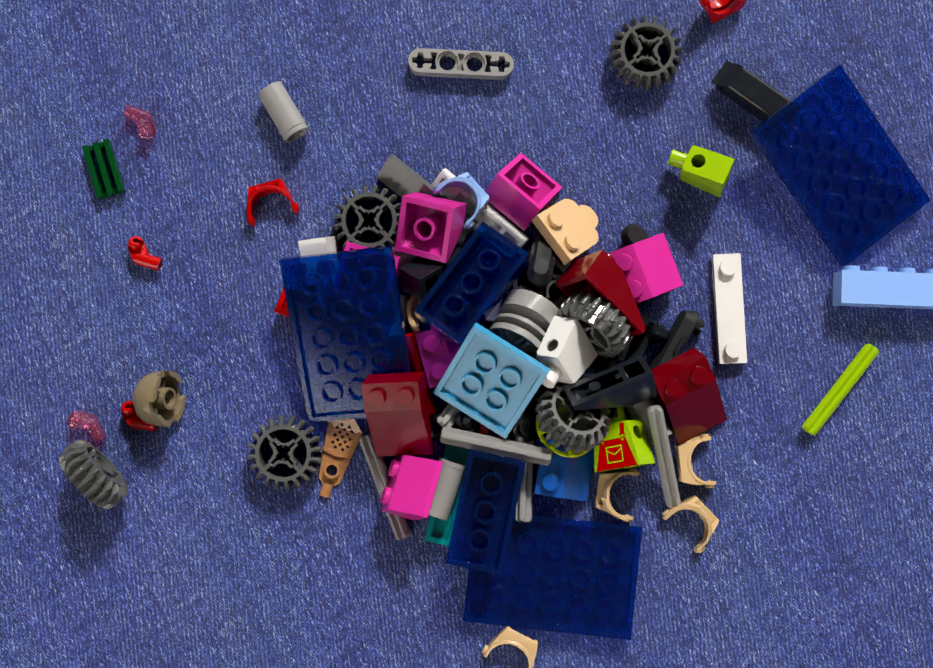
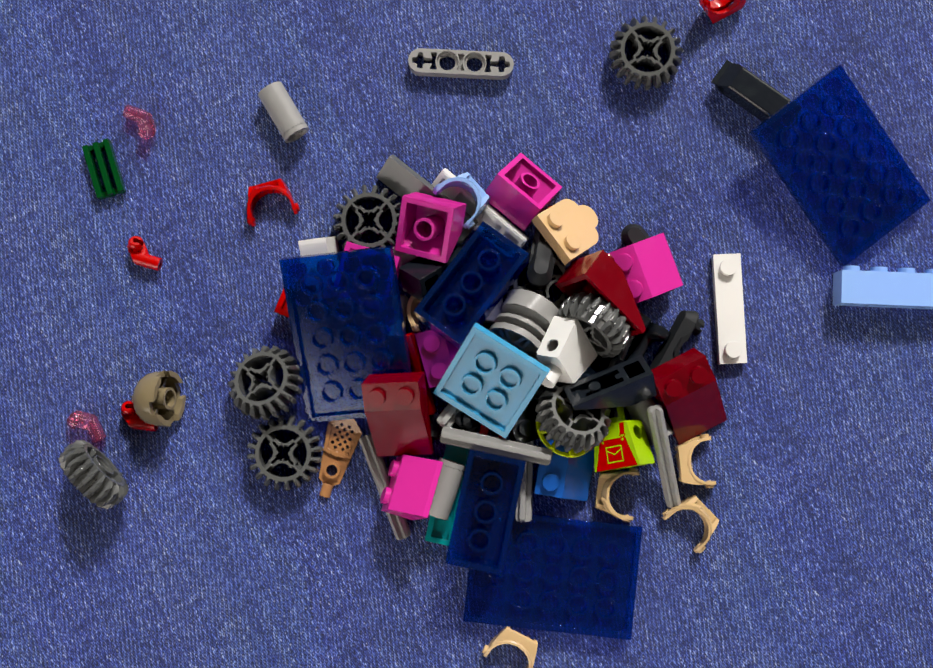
lime torso [667,145,735,198] -> none
lime axle [802,344,879,435] -> none
none -> dark grey gear [228,345,304,421]

